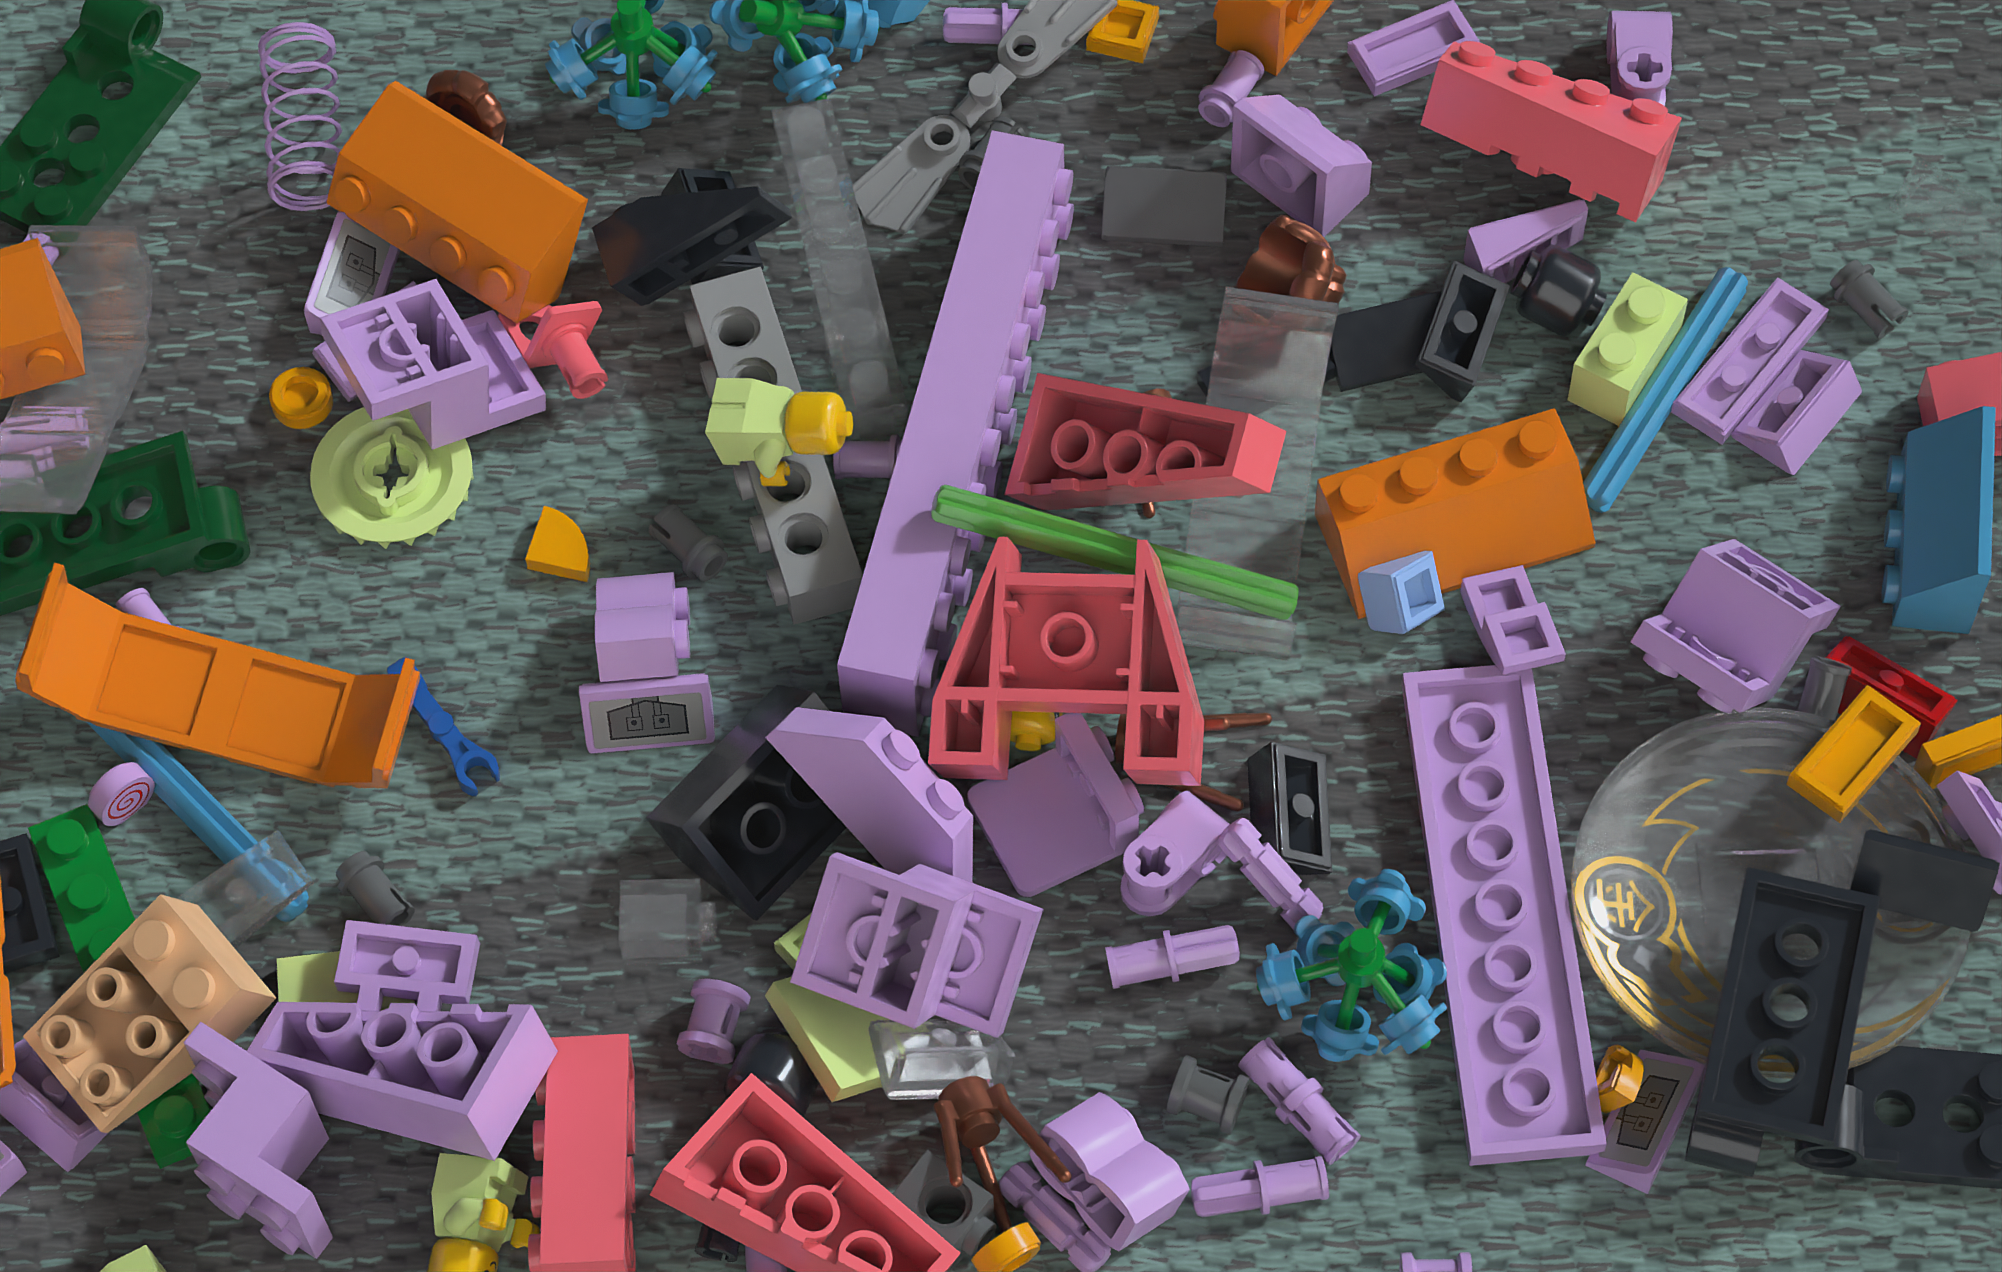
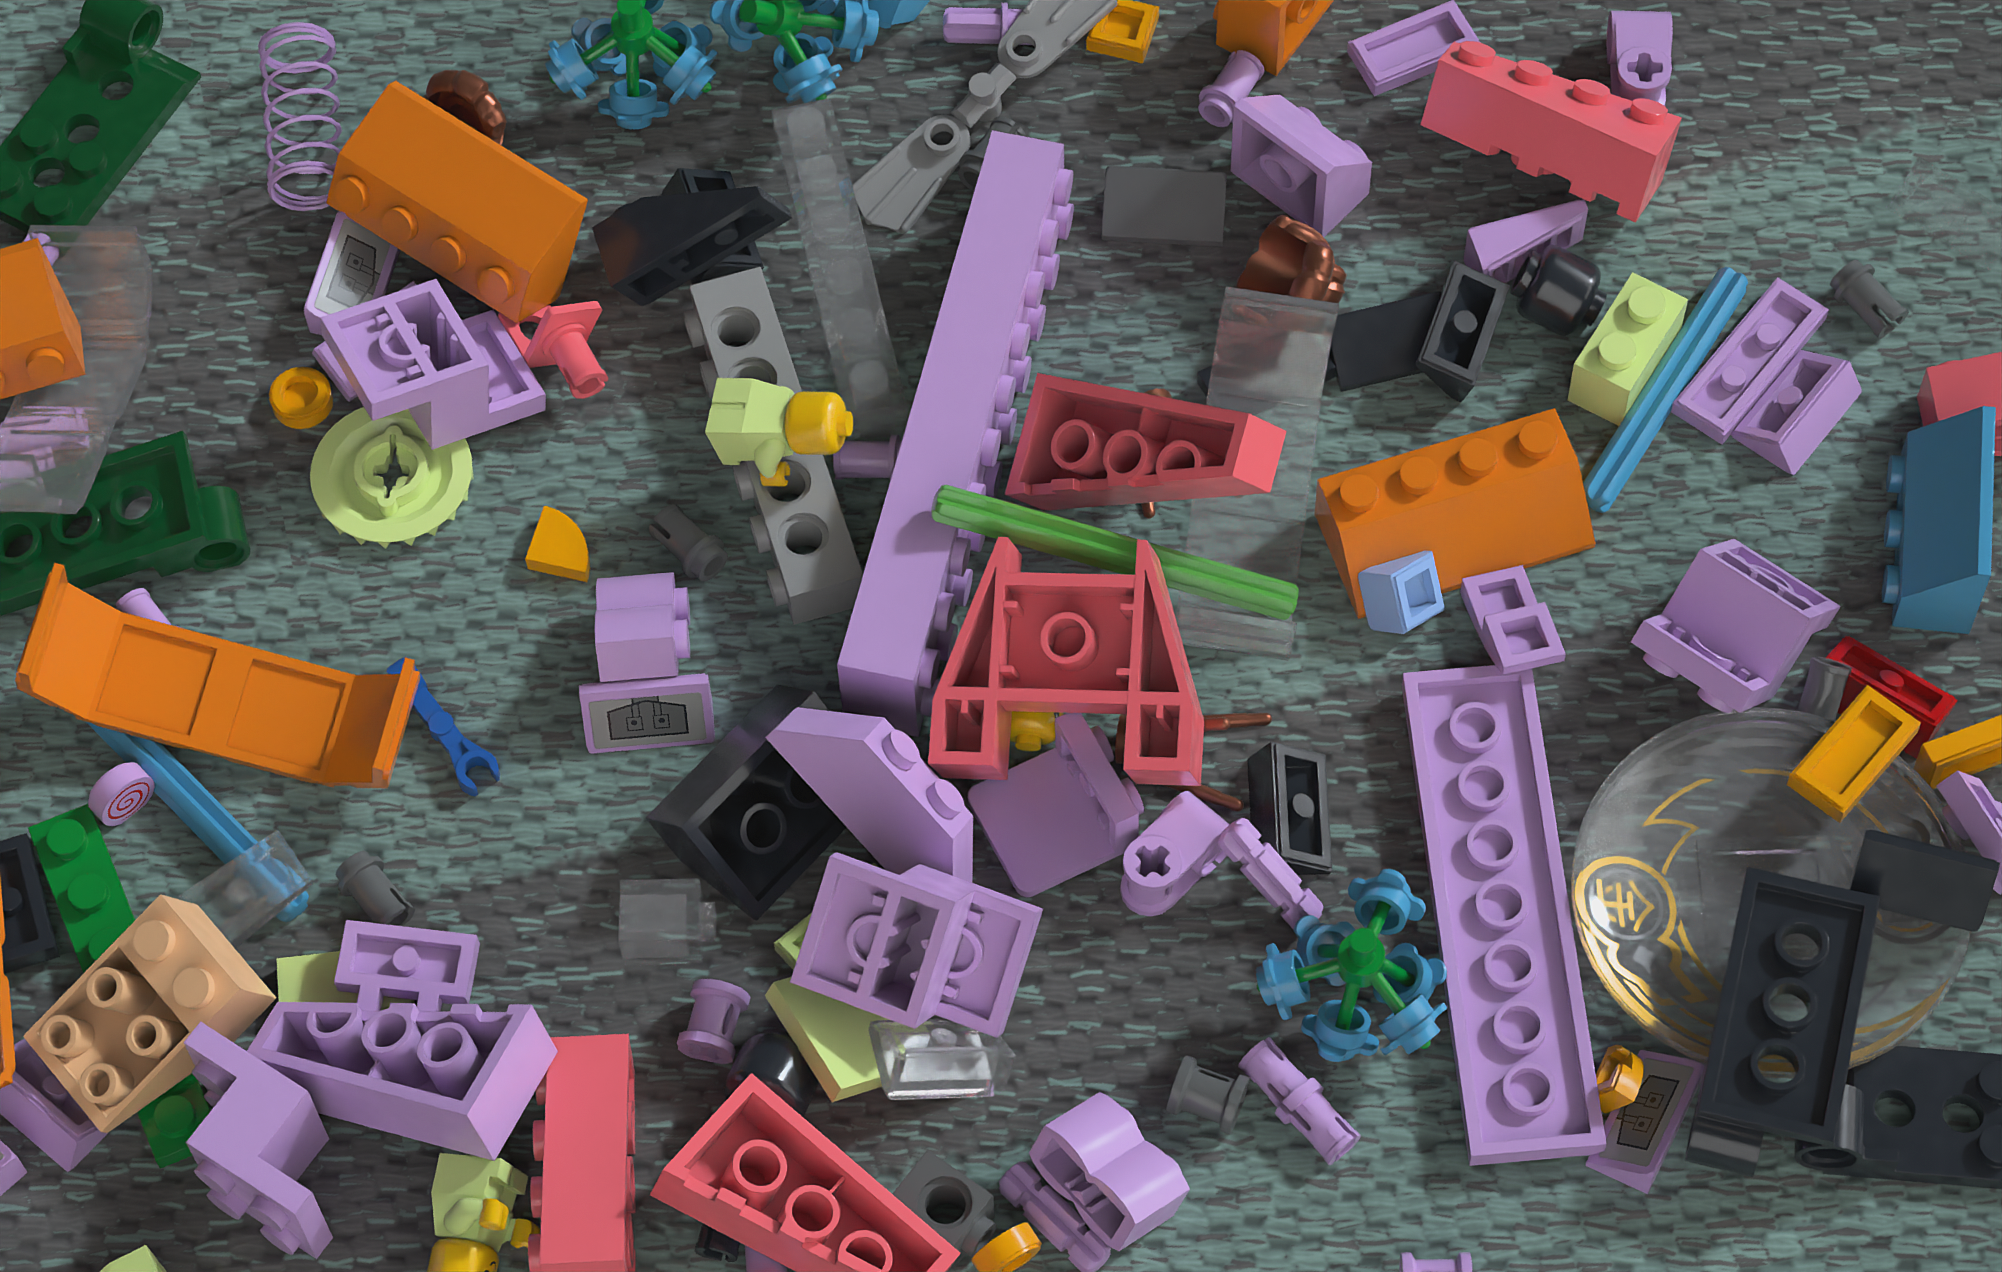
copper plant [933,1076,1072,1233] -> none
lavender axle [1105,925,1240,989] -> none
lavender axle [1191,1156,1329,1217] -> none

